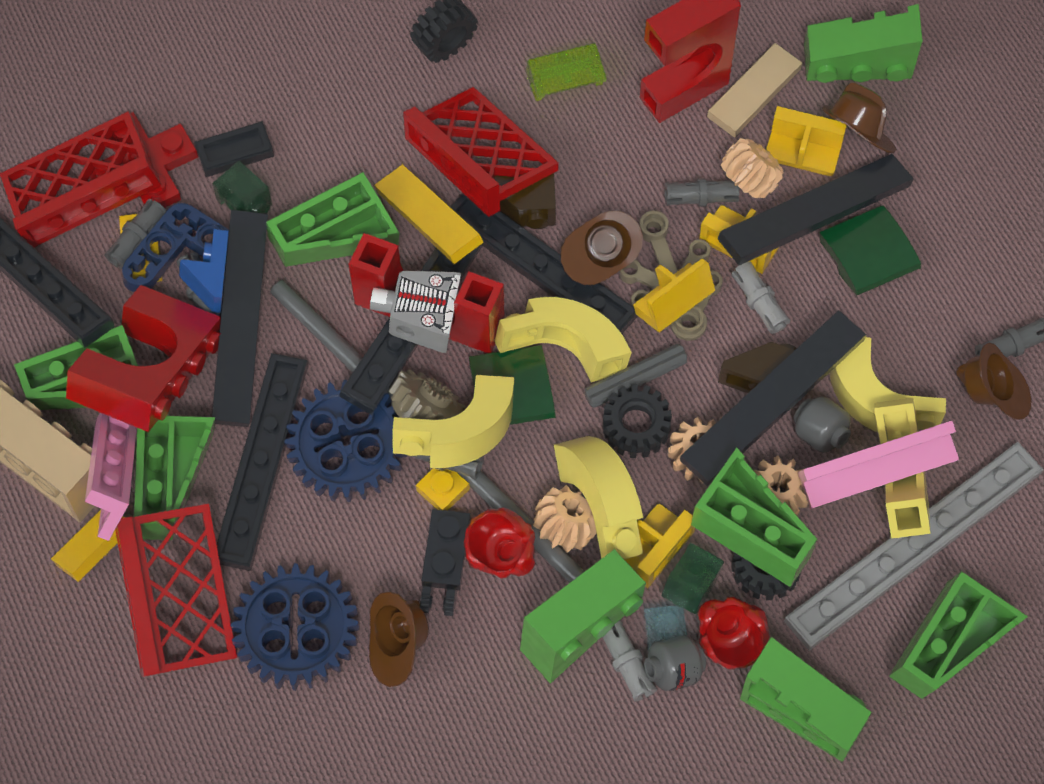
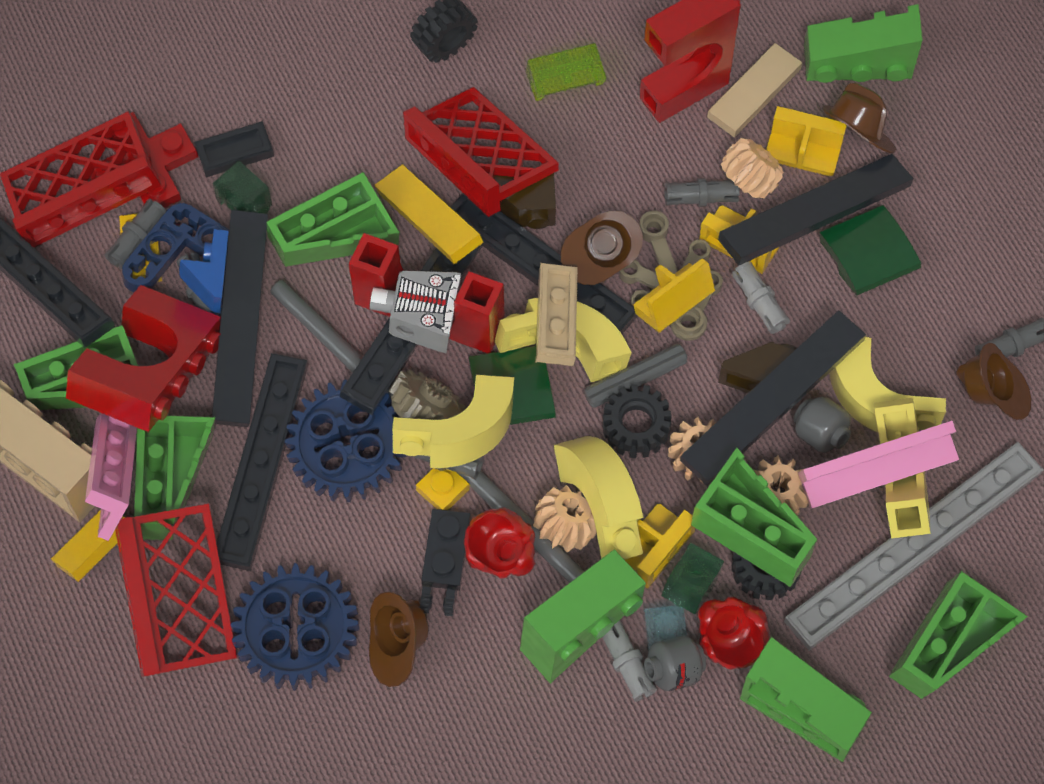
none -> tan tile [536,263,578,366]

